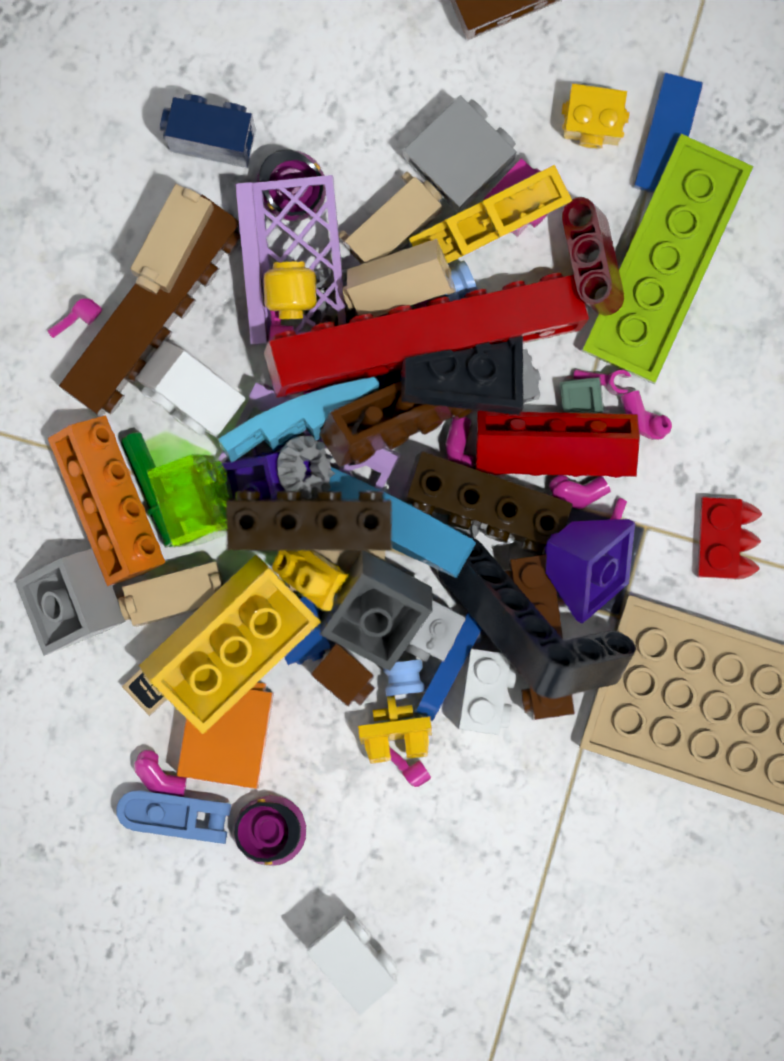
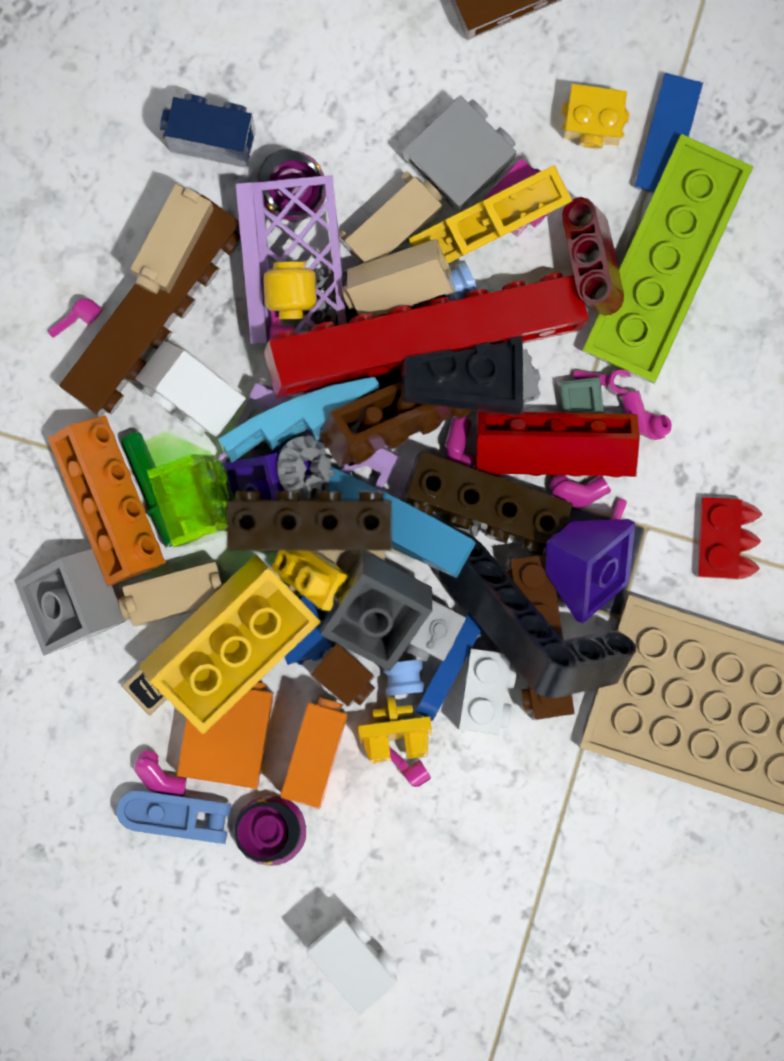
none -> orange brick [280,697,349,809]

